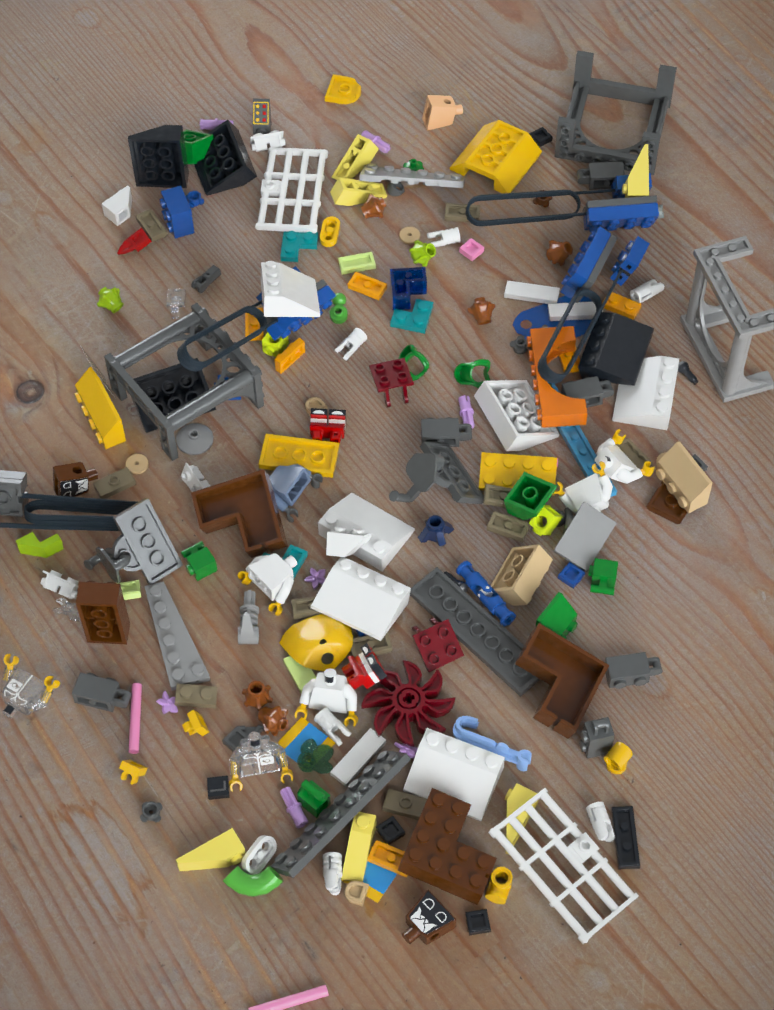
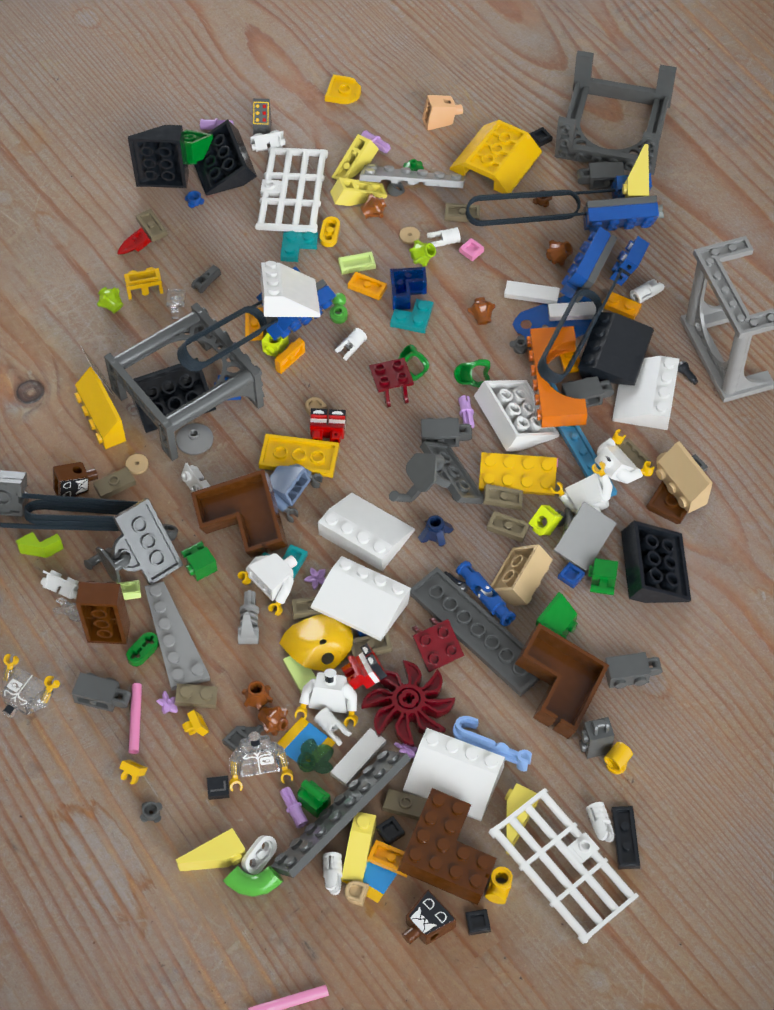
white slope [102,185,132,226] -> none
blue brick [159,185,195,239] -> none
white slope [326,527,371,557] -> none
green slope [503,472,557,520] -> none
none -> yellow window [124,267,164,300]
none -> green beam [126,632,159,667]
none -> dark grey piece [162,524,178,541]
none -> black slope [621,520,691,603]

